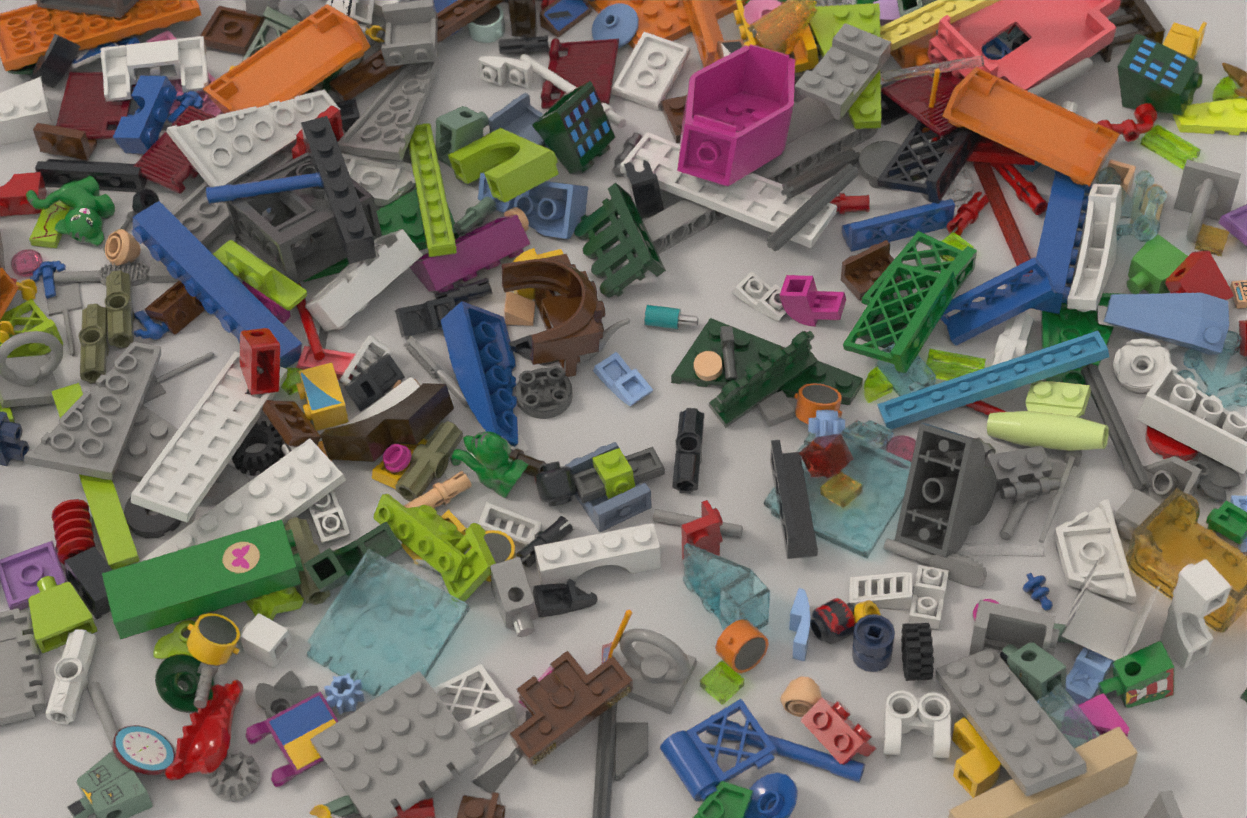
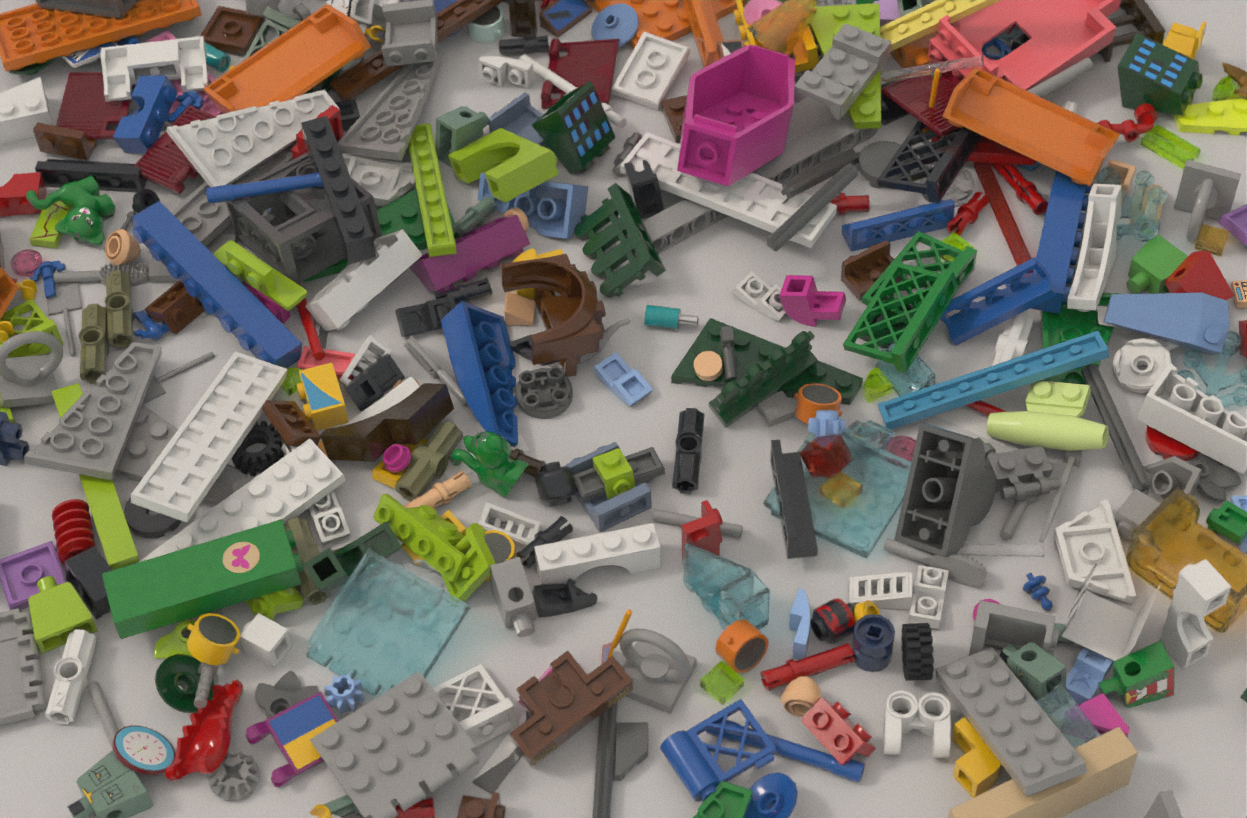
black slope [30,34,80,89] -> none
red torso [240,328,280,395] -> none
clear neon green tile [924,349,986,381] -> none
none -> teal piece [205,43,231,72]
none -> red pin [760,643,855,691]

